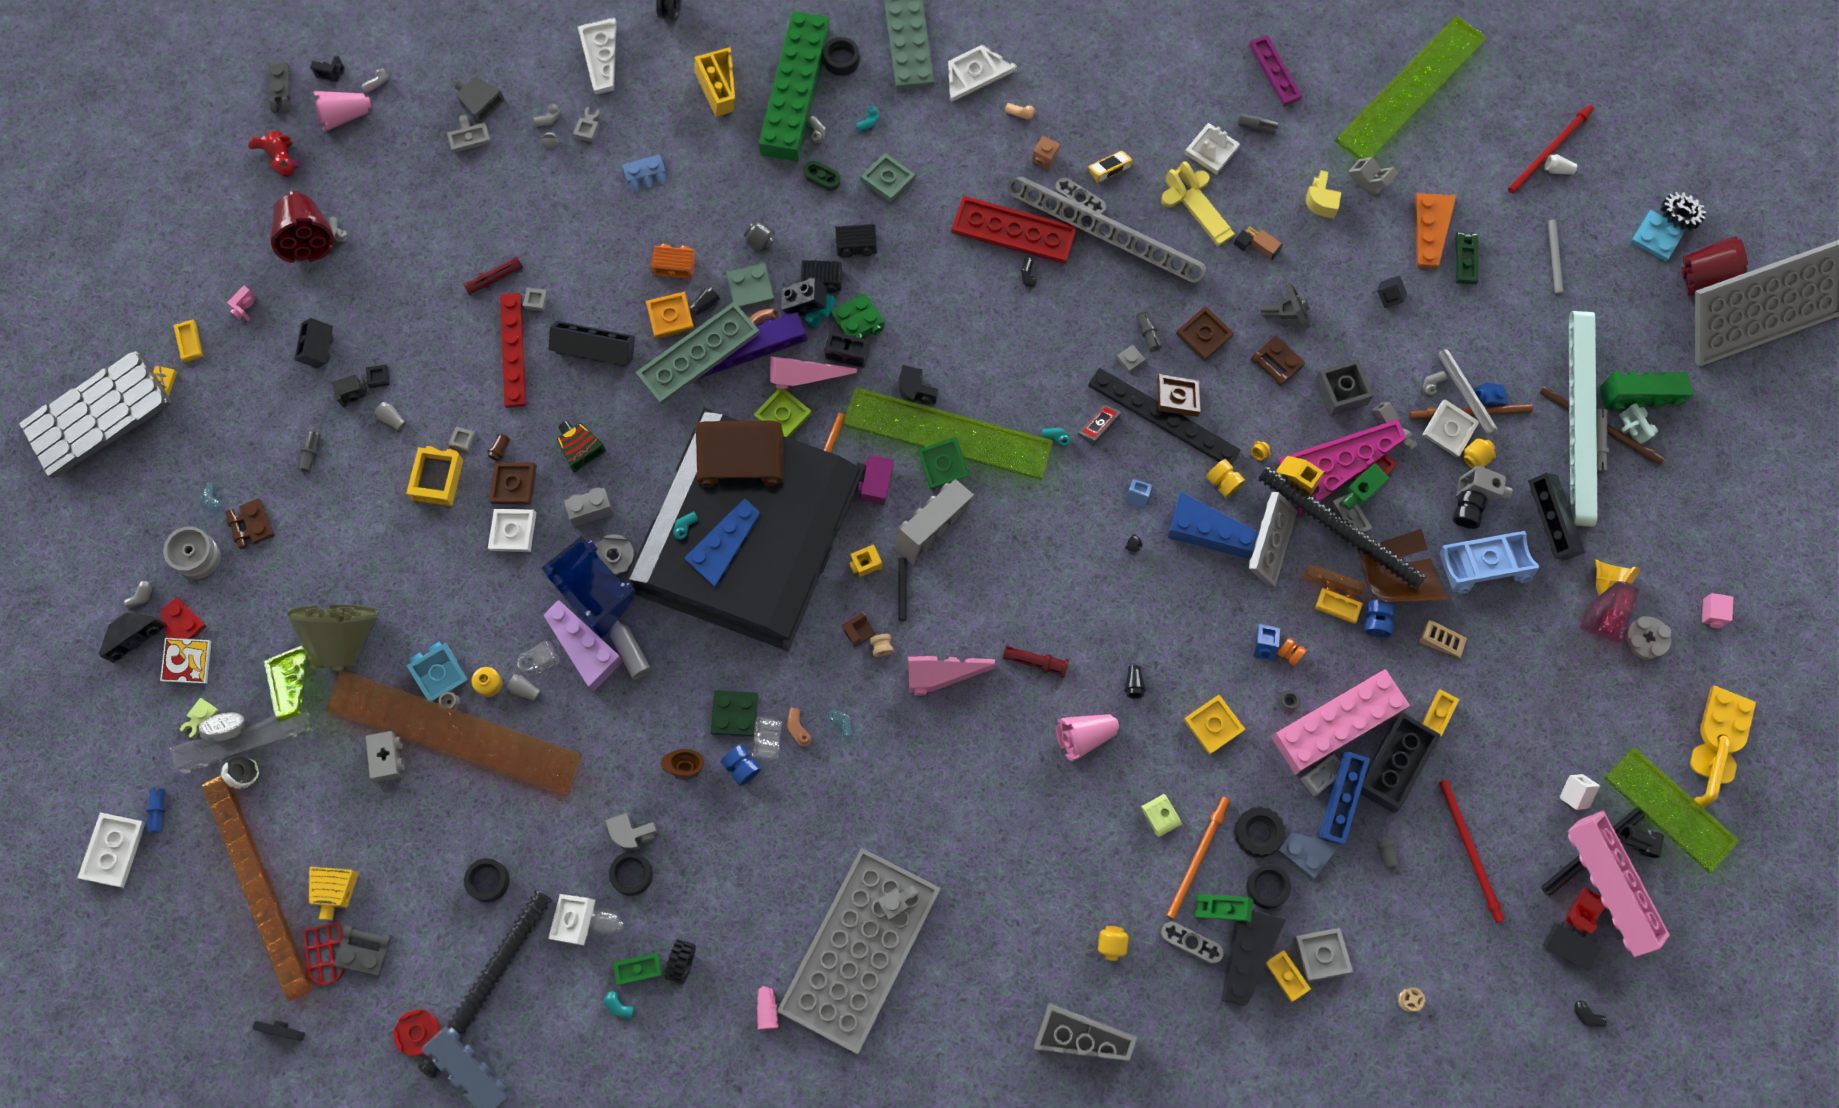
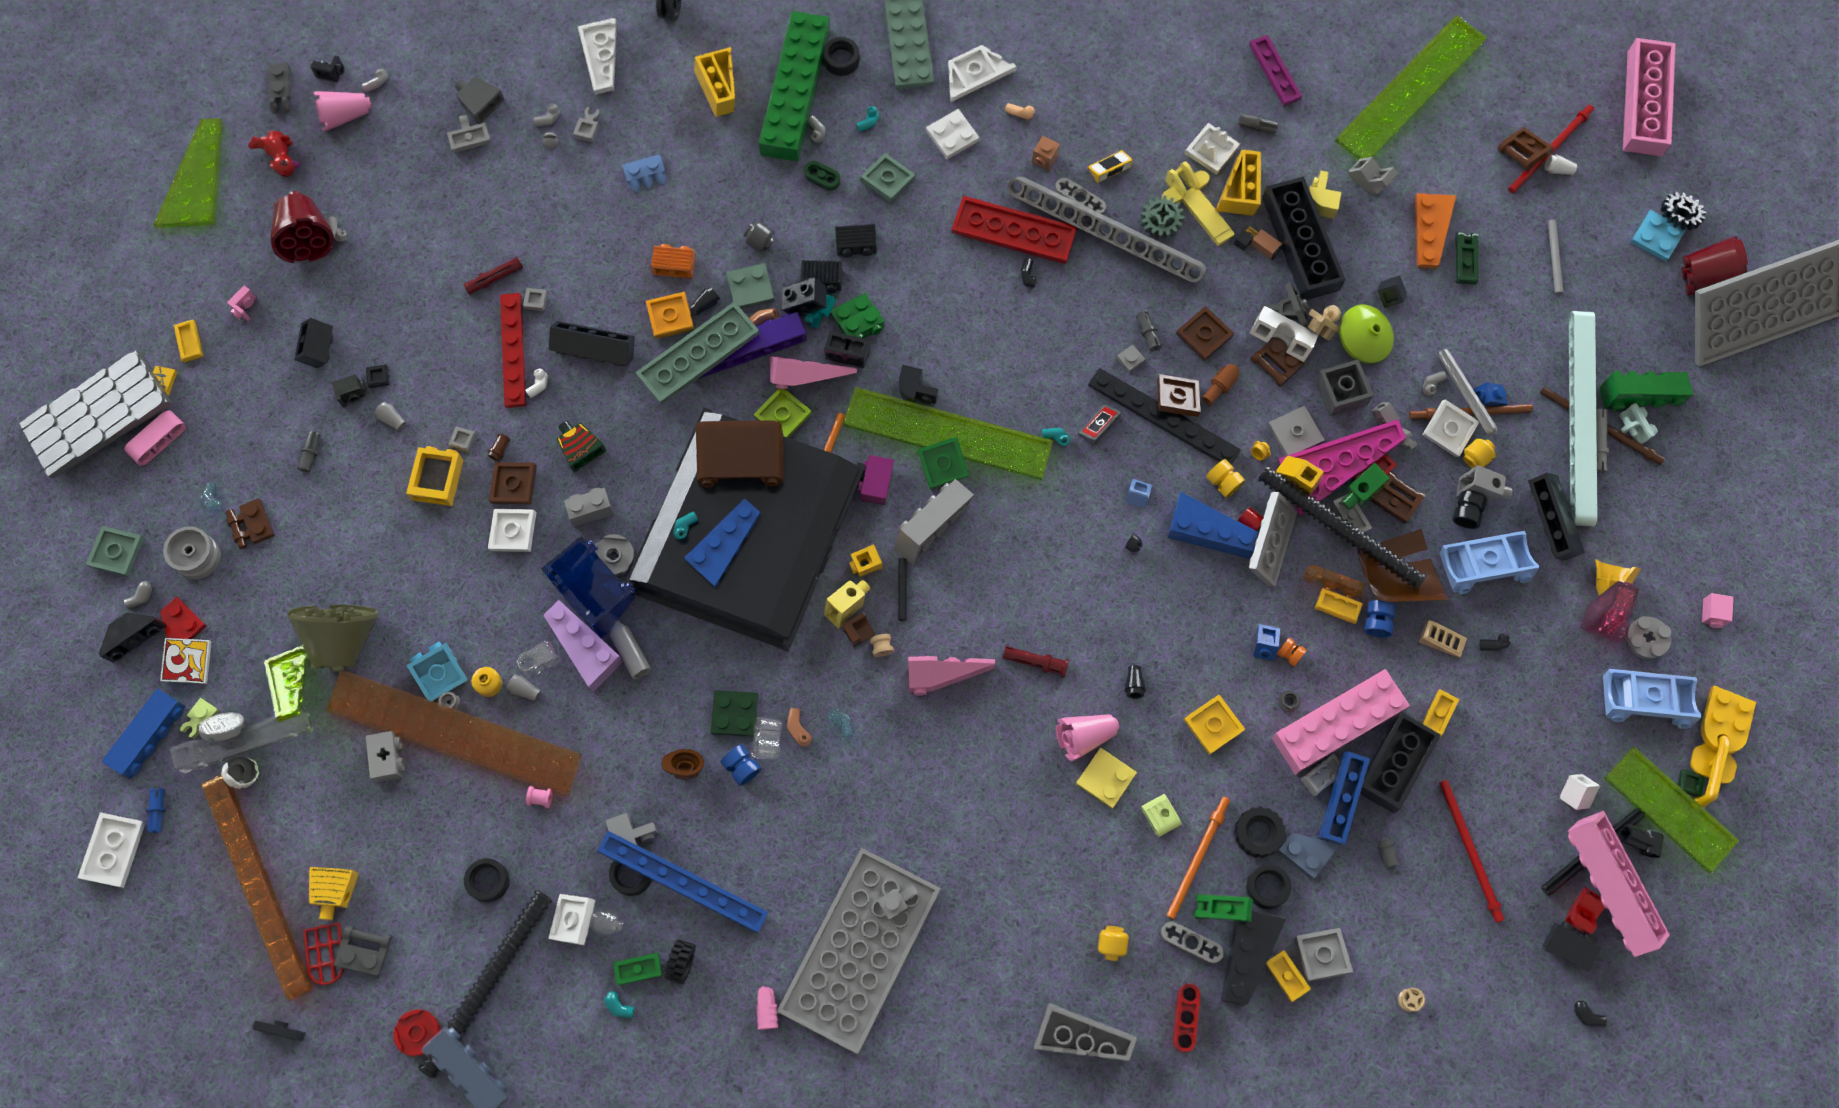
none -> sand green plate [86,526,144,577]
none -> blue brick [101,688,186,779]
none -> bright pink beam [124,410,186,466]
none -> clear neon green wing [153,118,223,228]
none -> white arm [525,369,548,398]
none -> bright pink bush [526,786,553,809]
none -> blue plate [597,831,768,934]
none -> light yellow torso [824,580,870,629]
none -> white plate [926,109,980,159]
none -> light yellow plate [1076,747,1137,809]
none -> sand green gear [1141,195,1184,239]
none -> red beam [1172,984,1200,1053]
none -> dark orange arm [1201,364,1240,406]
none -> yellow wedge [1215,150,1261,216]
none -> red brick [1238,507,1264,531]
none -> white arch [1250,306,1319,362]
none -> black brick [1262,177,1345,300]
none -> light grey plate [1268,406,1325,456]
none -> tan hips [1307,305,1341,341]
none -> lime dish [1339,305,1394,364]
none -> reddish brown plate [1370,472,1426,524]
none -> black arm [1480,634,1511,651]
none -> reddish brown plate [1497,127,1553,171]
none -> light blue piece [1603,669,1701,729]
none -> bright pink brick [1623,38,1676,157]
none -> dark green tile [1677,769,1705,797]

